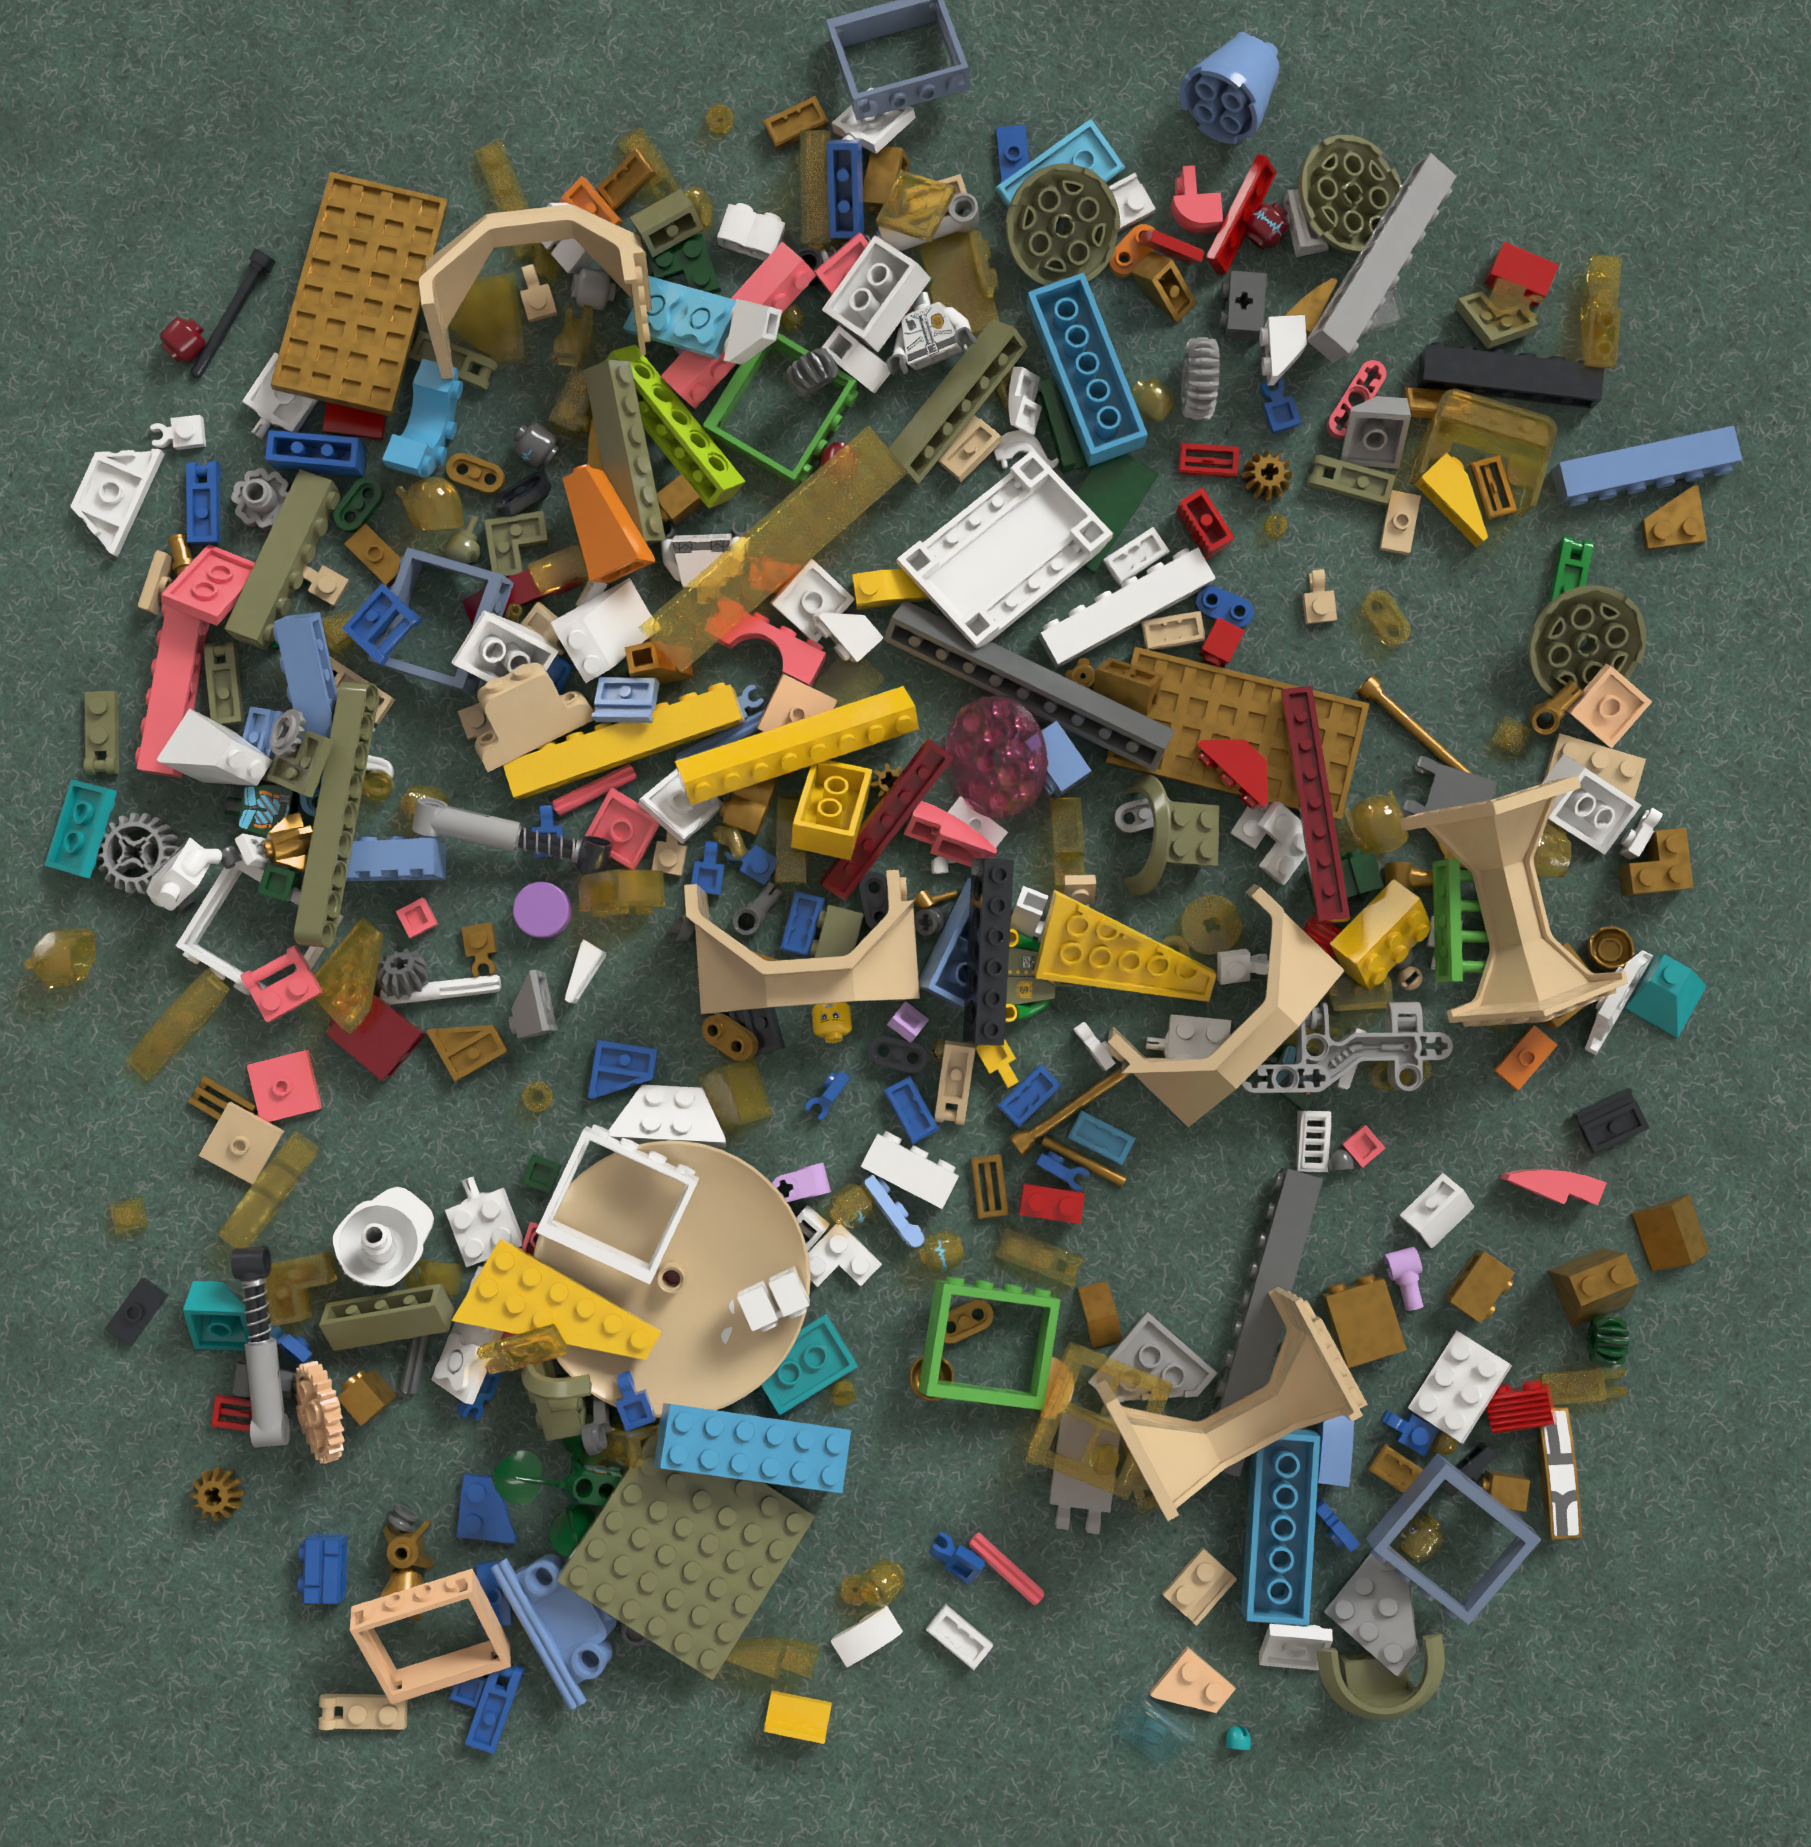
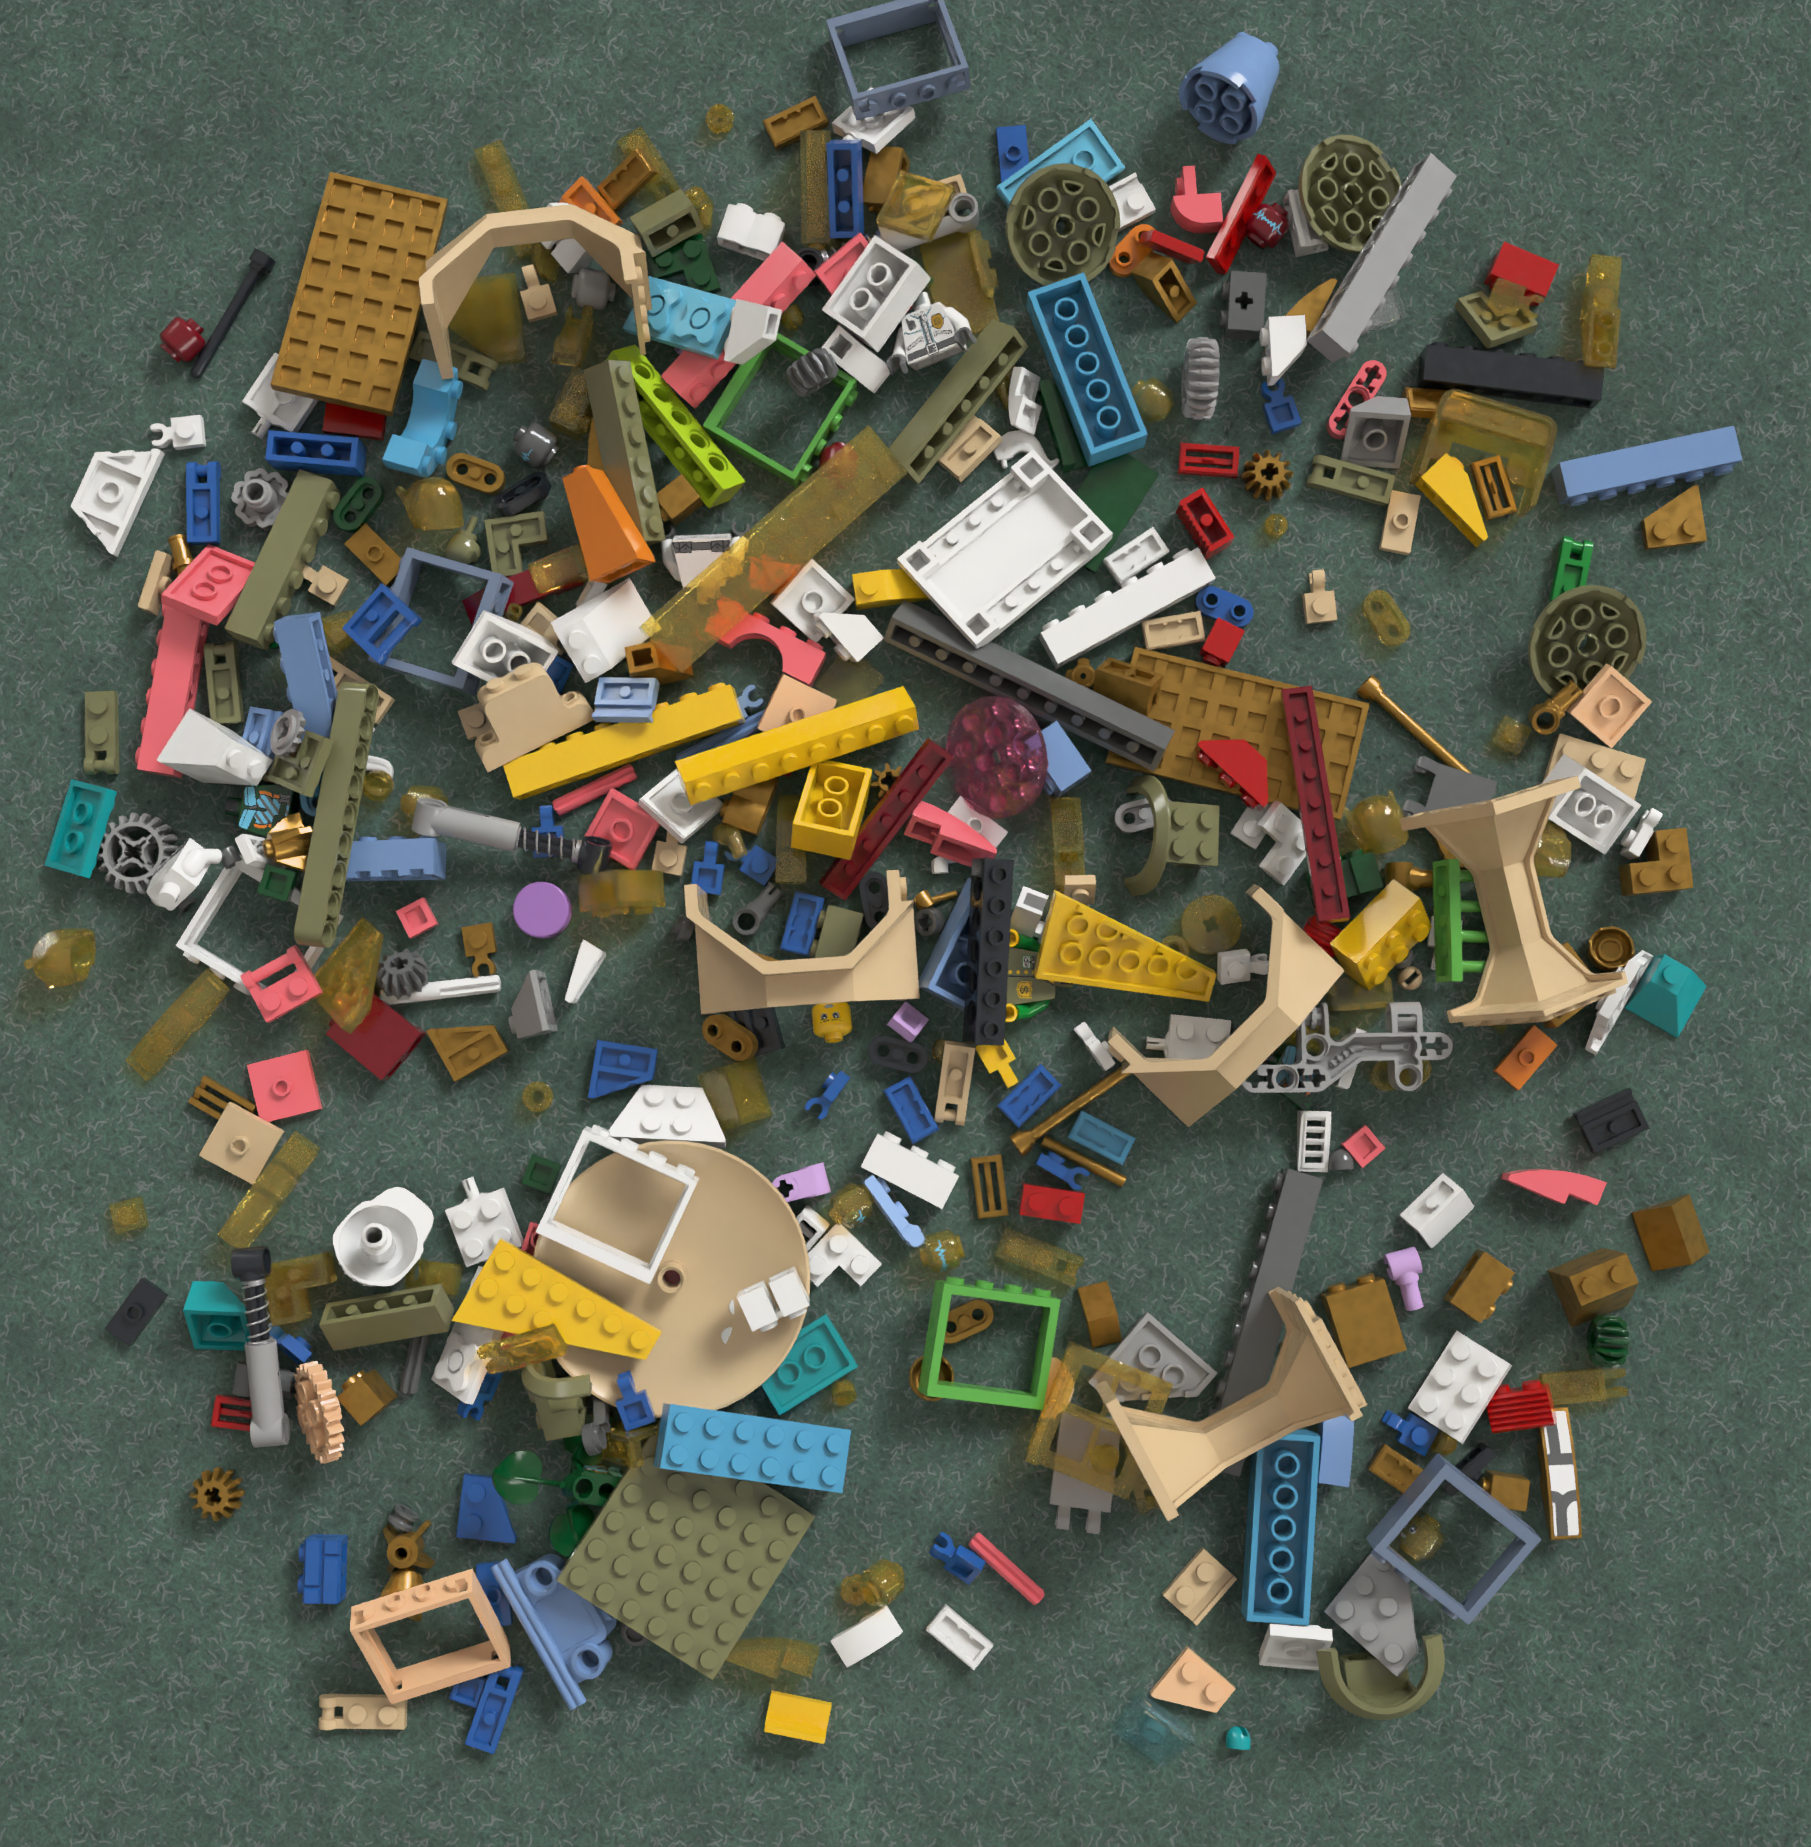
blue plate [1316,1499,1360,1552] -> none

